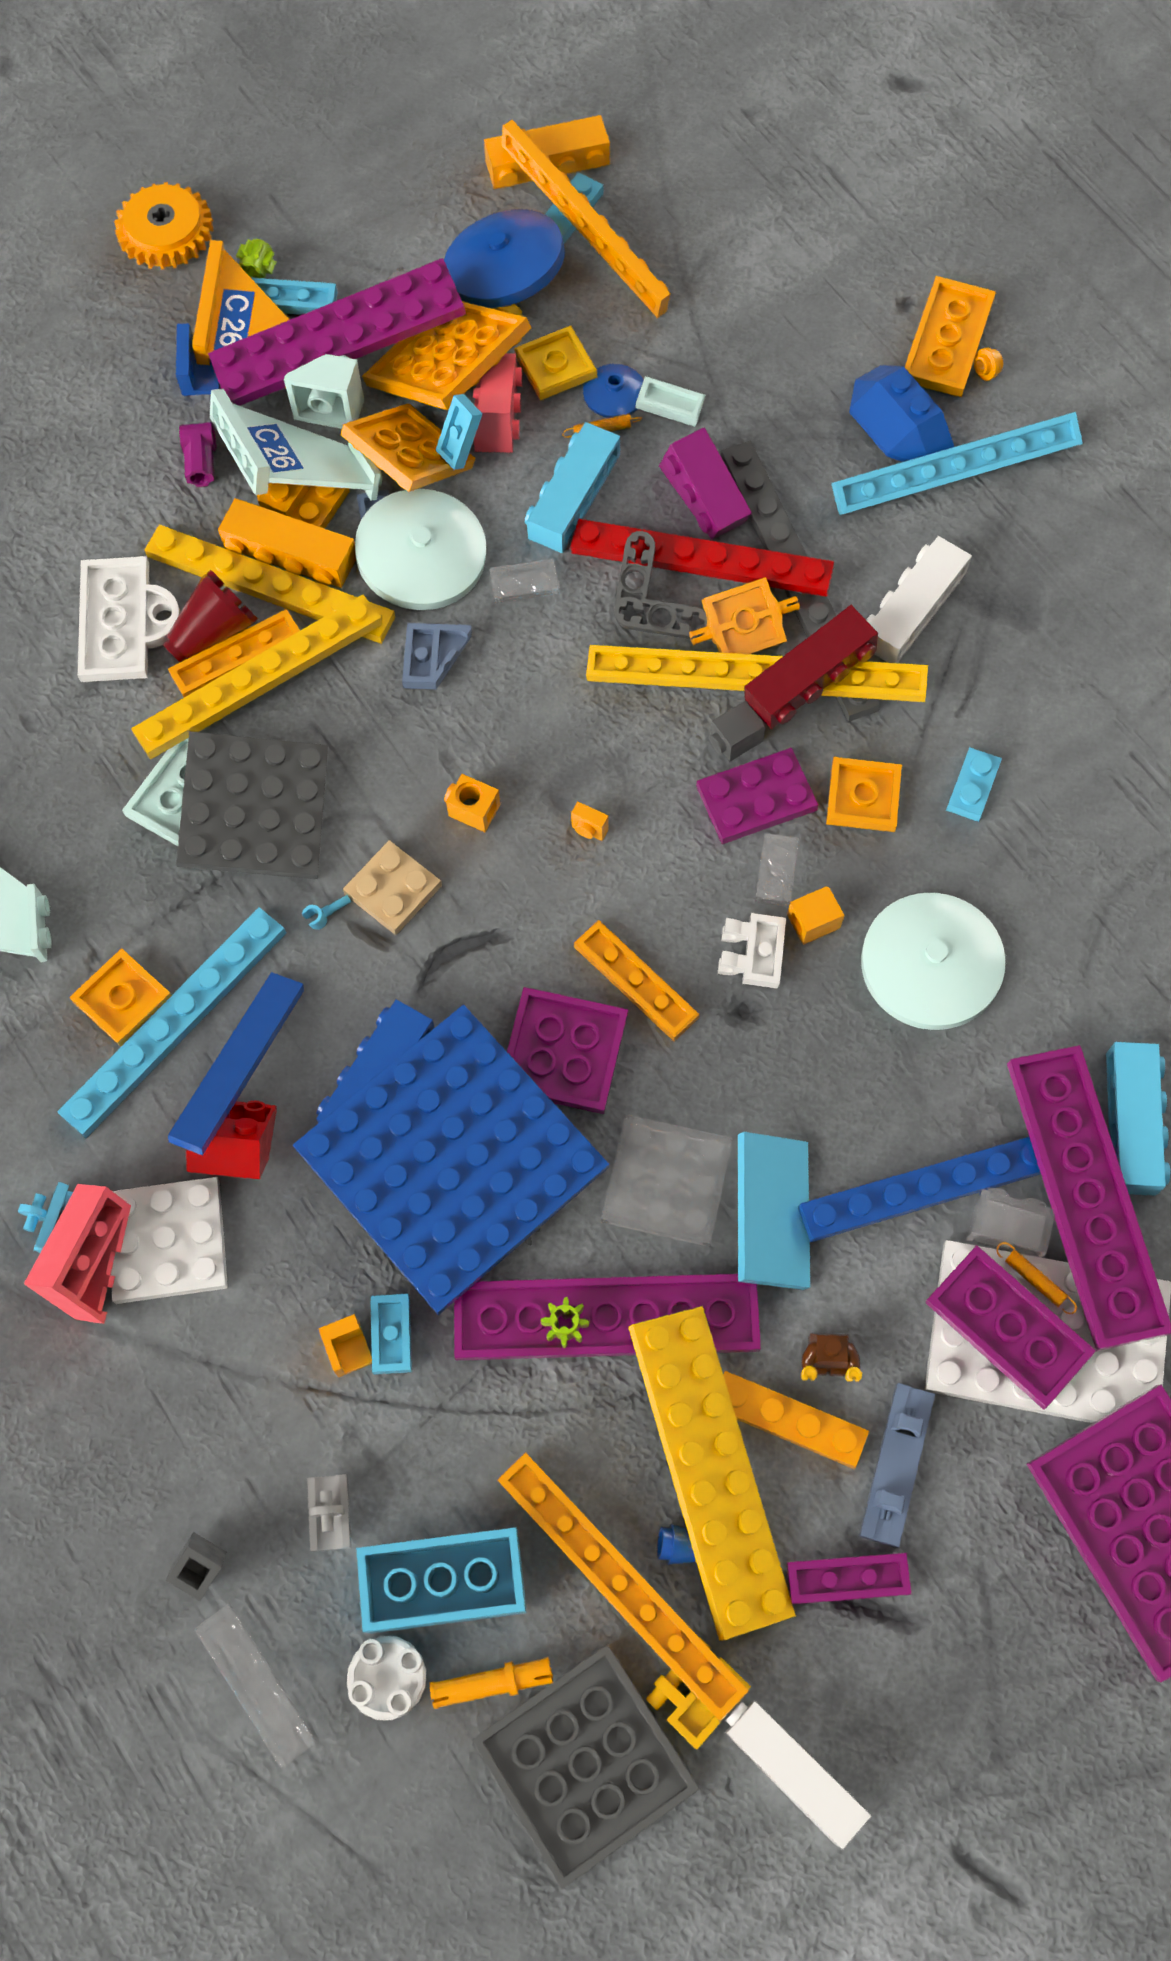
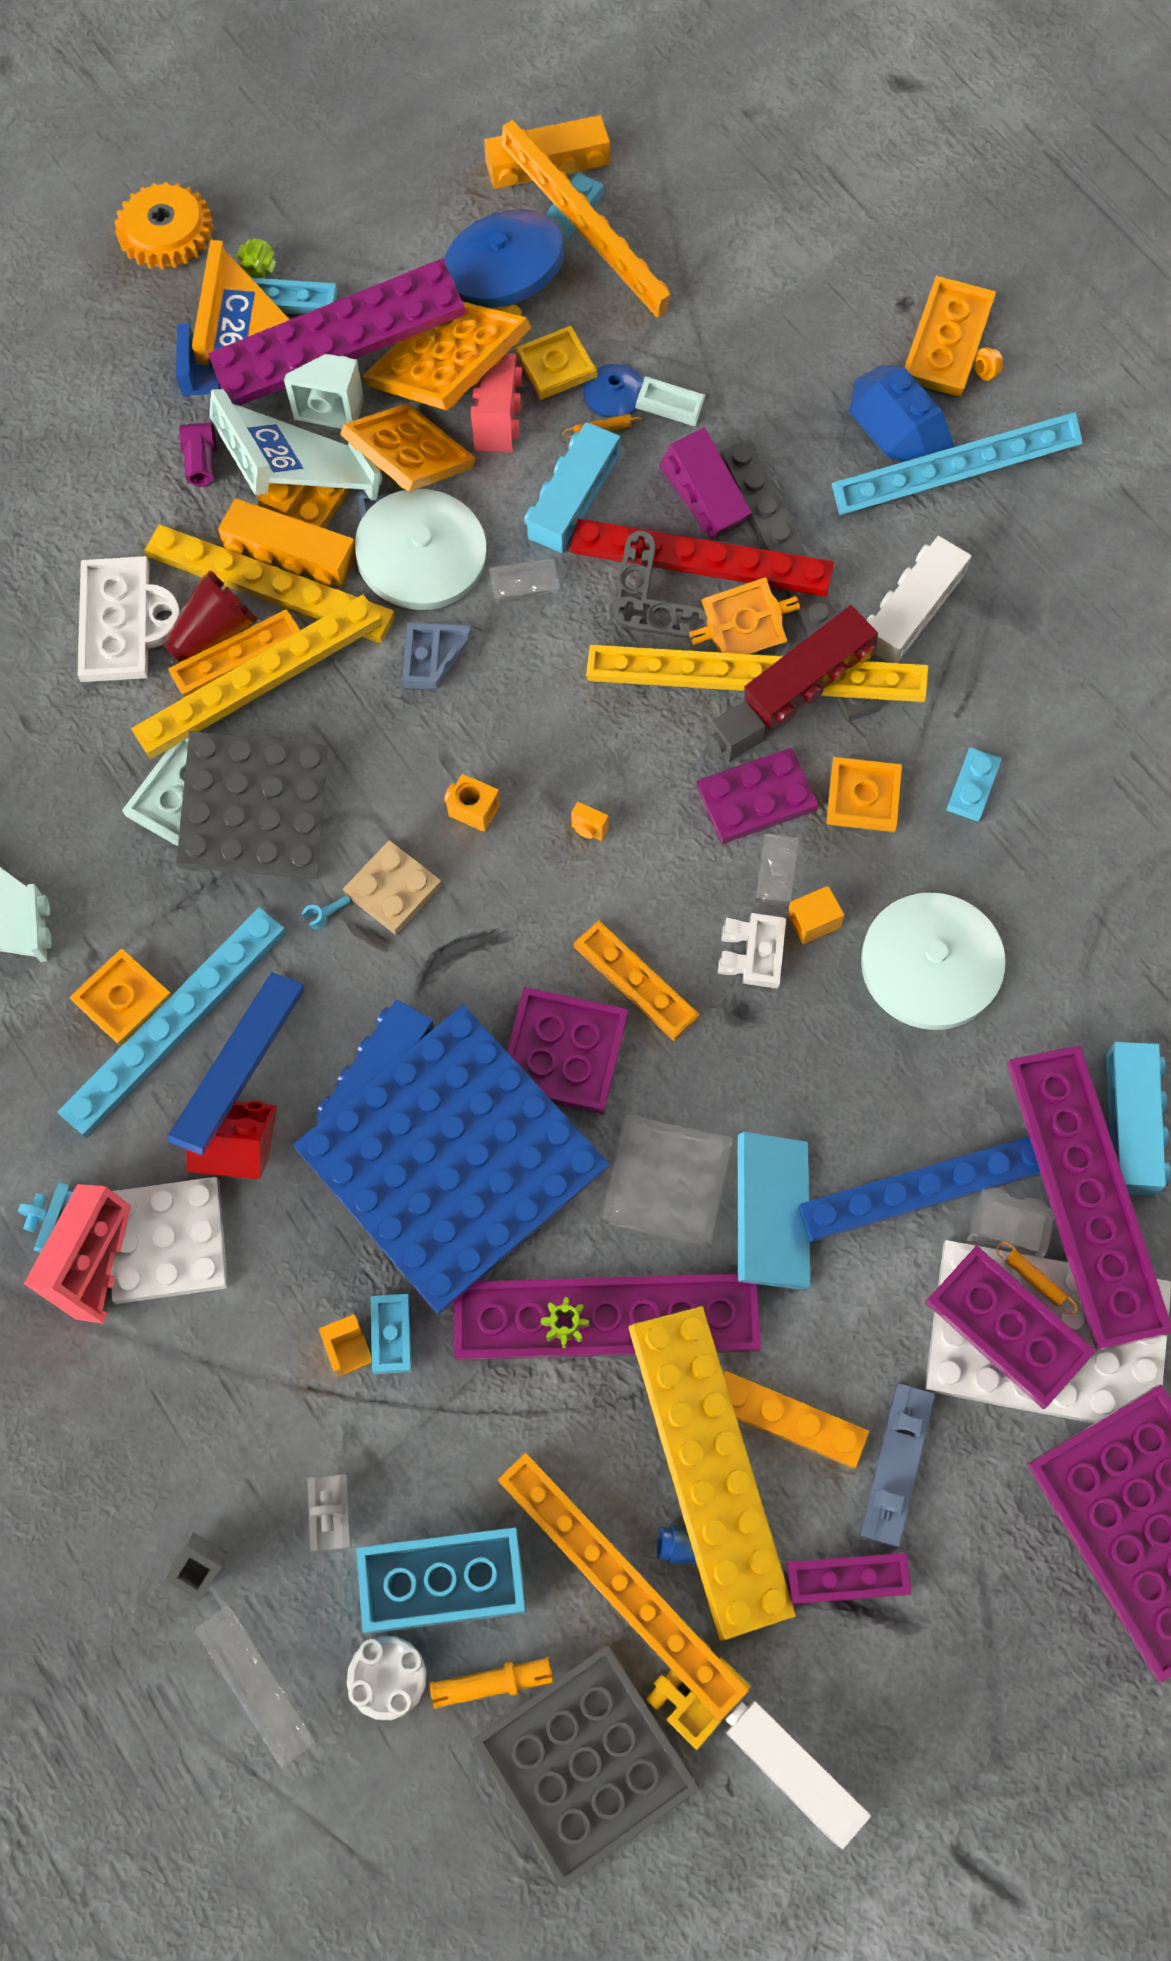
medium azure plate [436,394,483,470] -> none
reddish brown piece [801,1333,862,1382] -> none

